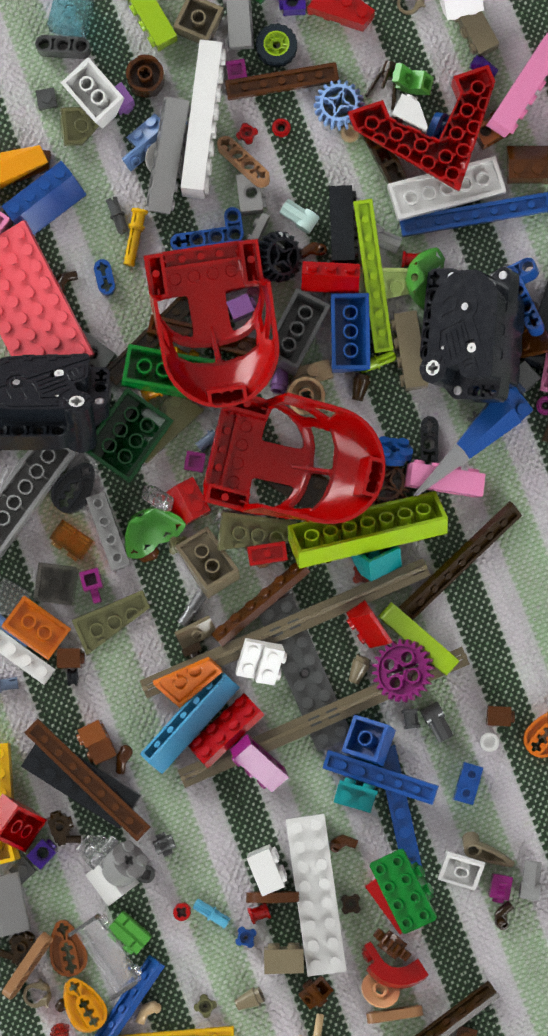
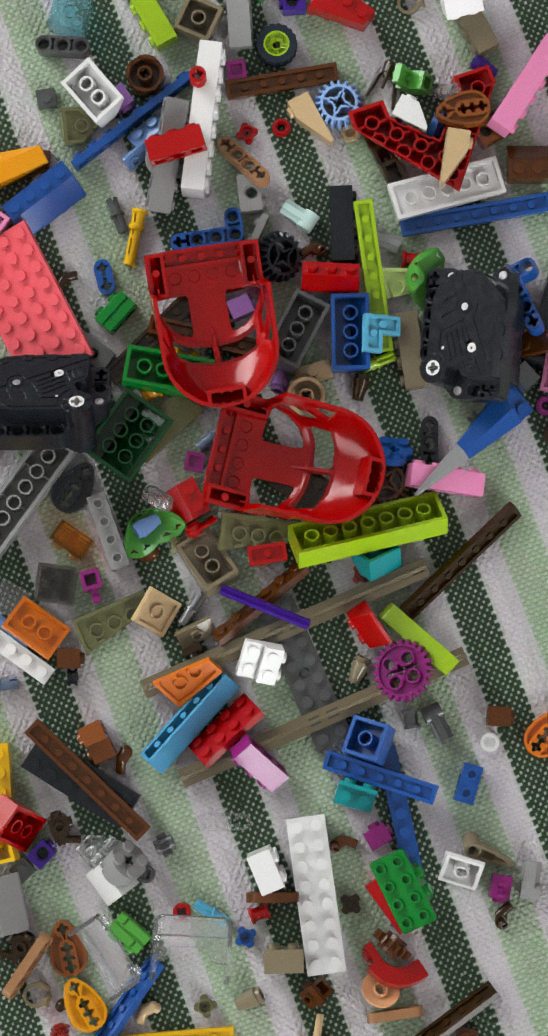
none -> blue plate [71,70,191,172]
none -> green brick [94,290,138,336]
none -> medium blue cone [131,514,161,539]
none -> tan plate [131,586,182,637]
none -> red brick [144,123,207,167]
none -> clear windscreen [149,914,232,984]
none -> red plate [185,515,218,538]
none -> red bush [189,66,207,88]
none -> clear beam [195,813,251,831]
none -> dark purple axle [220,585,311,629]
none -> tan slope [286,91,334,147]
none -> medium azure plate [362,313,401,354]
none -> magenta brick [363,821,394,851]
none -> clear pin [430,83,461,100]
none -> dark orange piece [435,90,491,128]
none -> tan slope [439,127,473,188]

